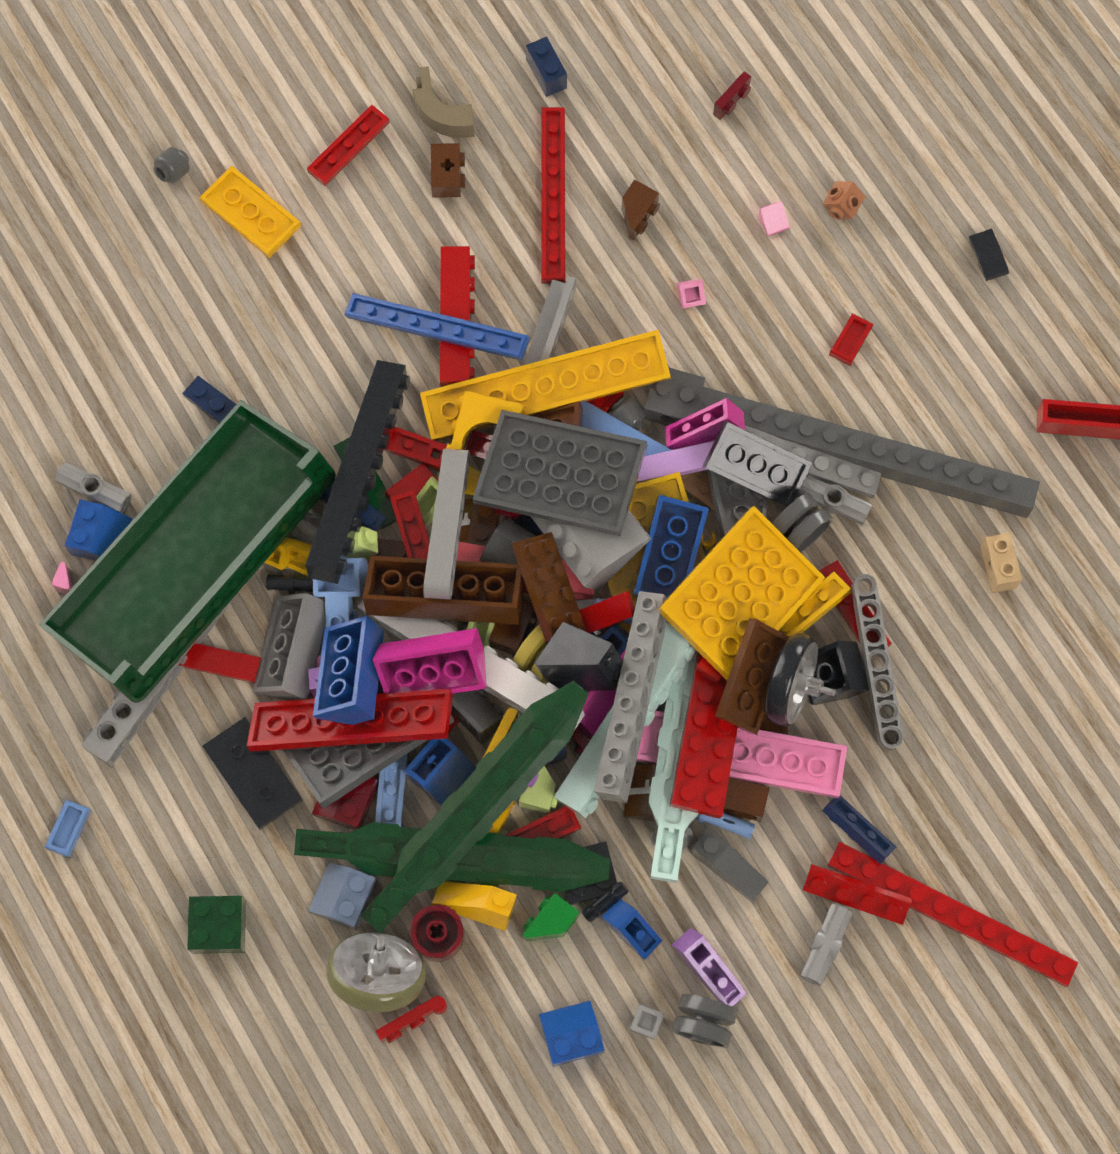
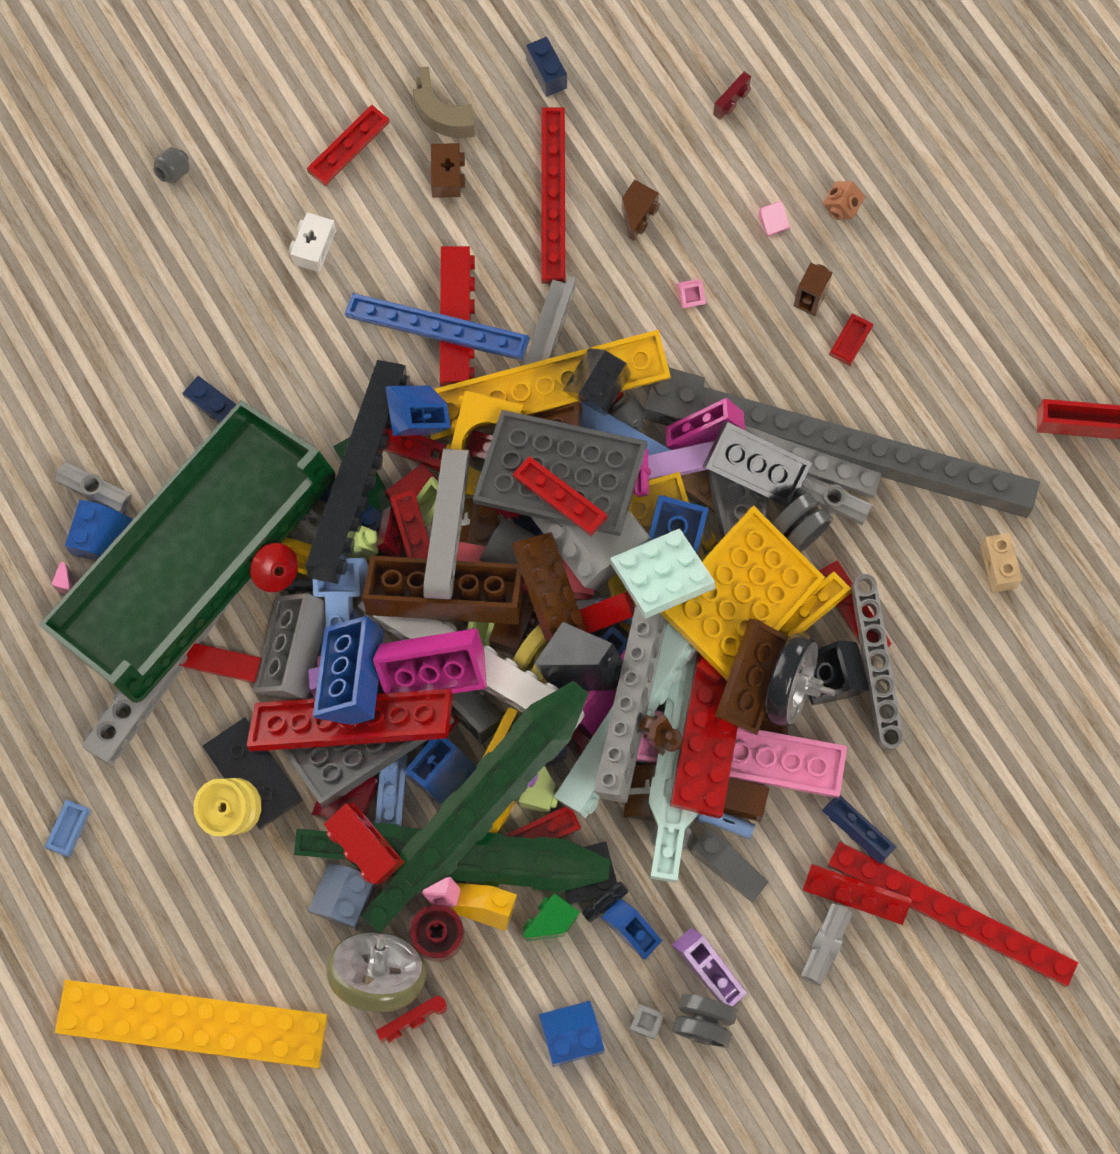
dark green brick [187,896,246,954] -> none
yellow tile [199,166,302,258] -> none
black slope [969,228,1009,281] -> none
none -> yellow plate [55,980,328,1069]
none -> light yellow wheel [194,778,262,836]
none -> red dish [250,543,298,592]
none -> white brick [289,213,336,272]
none -> red brick [323,803,404,885]
none -> dark red plate [376,507,403,557]
none -> blue slope [386,386,451,436]
none -> bright pink slope [422,877,460,907]
none -> red plate [513,456,608,537]
none -> black slope [563,348,631,416]
none -> light aqua plate [610,528,716,619]
none -> dark pink axle [634,449,651,497]
none -> reddish brown hips [638,714,683,756]
none -> reddish brown brick [793,262,833,316]

